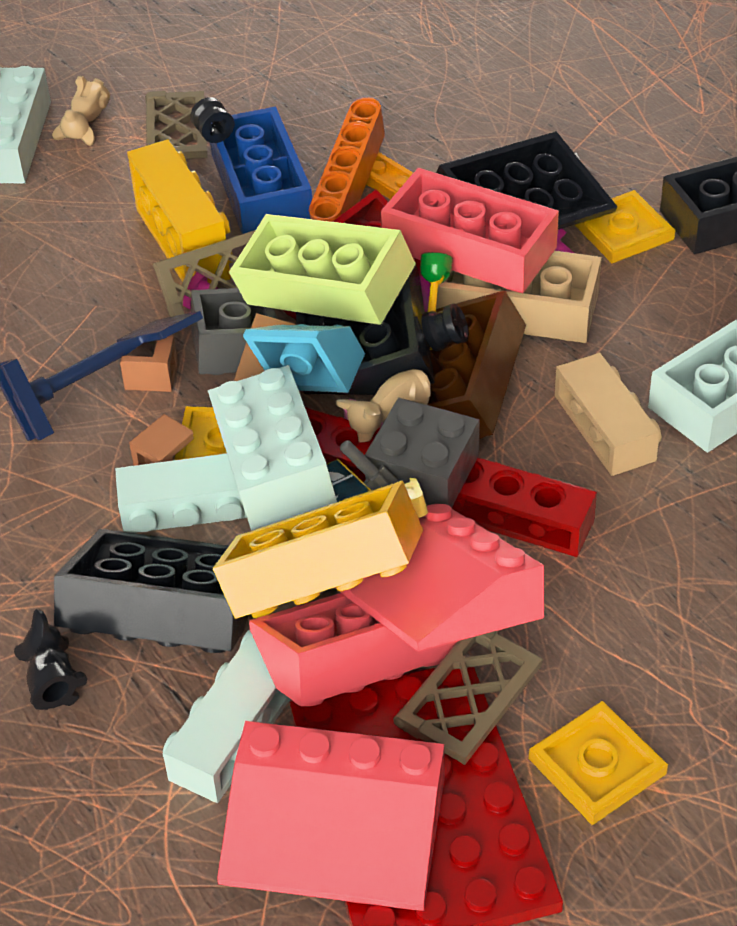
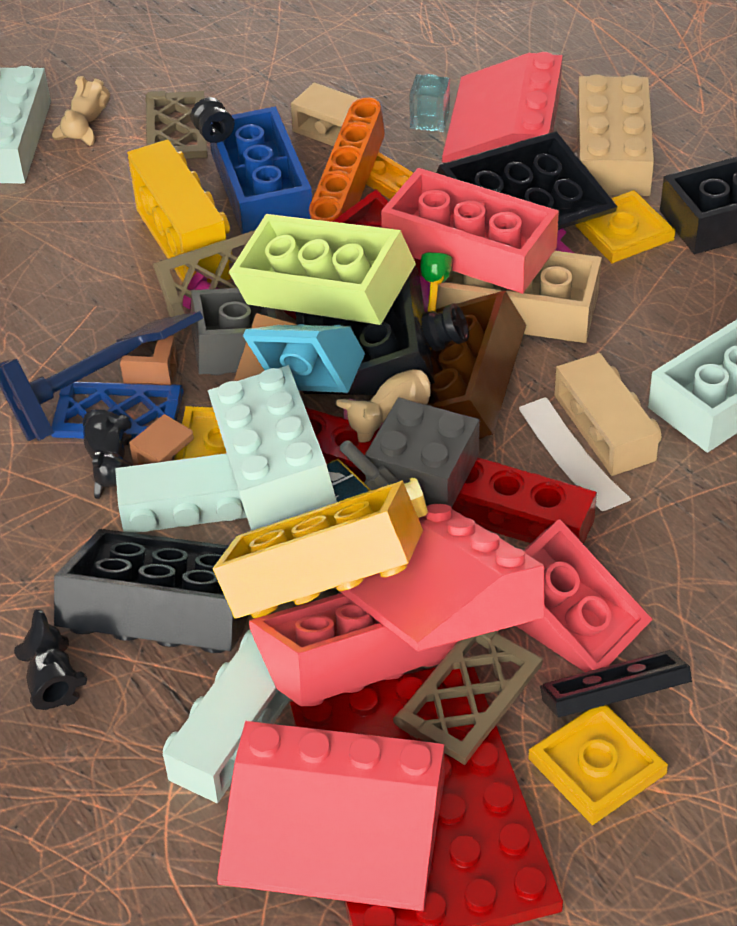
none -> blue window [51,382,184,440]
none -> black animal [82,409,134,499]
none -> tan brick [291,83,360,146]
none -> clear light blue brick [409,74,450,132]
none -> coral slope [442,52,563,163]
none -> coral slope [516,519,653,672]
none -> white sticker [519,397,631,511]
none -> black tile [540,650,692,718]
none -> tan brick [577,74,654,196]

